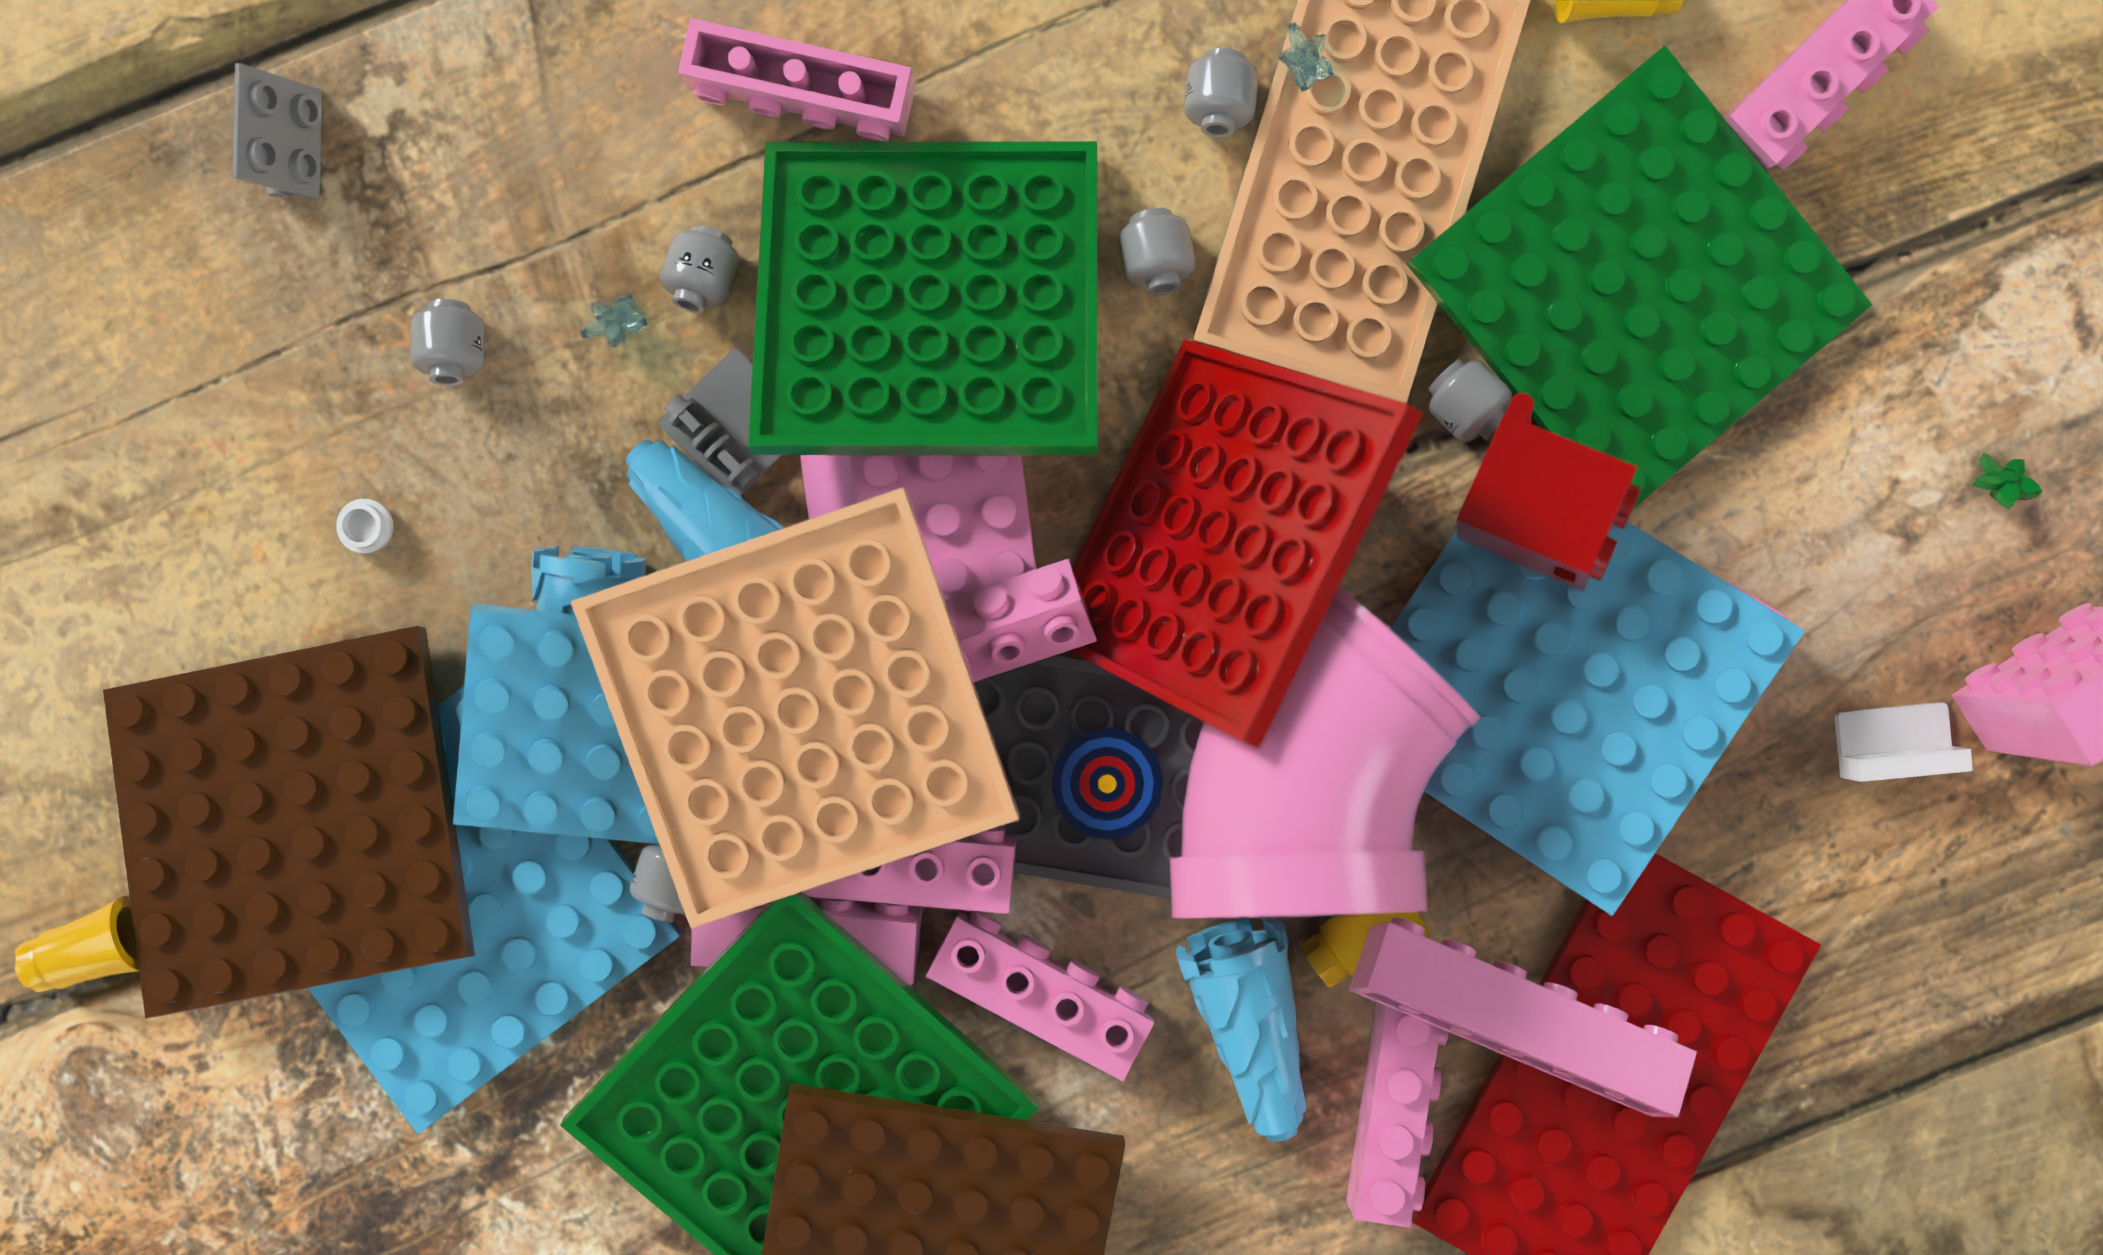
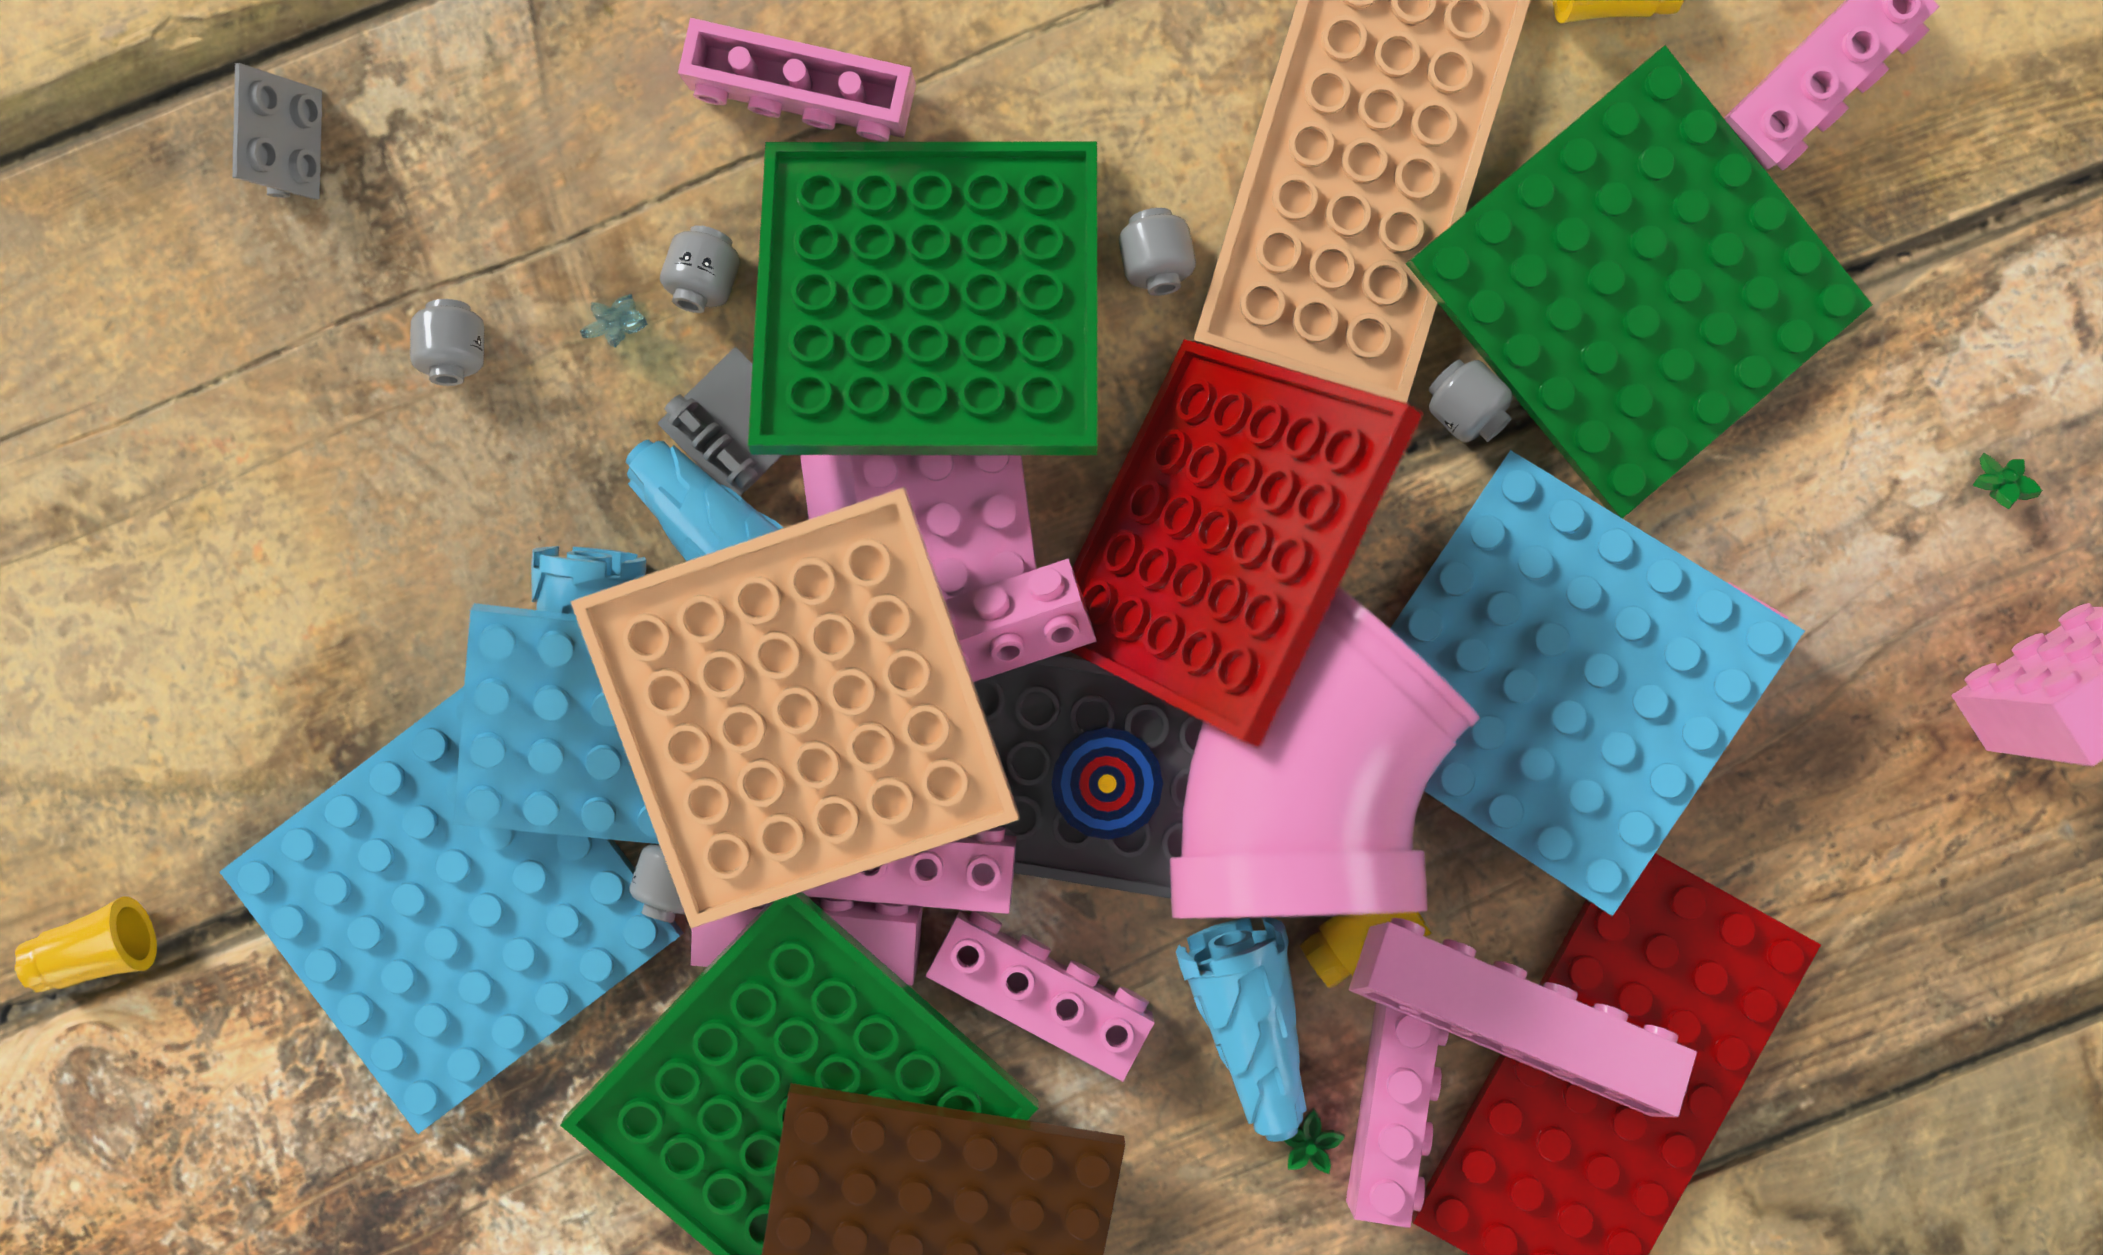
reddish brown plate [103,626,475,1019] -> none
white plate [336,499,394,554] -> none
light grey head [1184,48,1259,138] -> none
clear light blue plant [1278,22,1334,92] -> none
red container [1456,393,1642,591] -> none
white panel [1834,702,1973,782] -> none
none -> green plant [1284,1107,1345,1174]

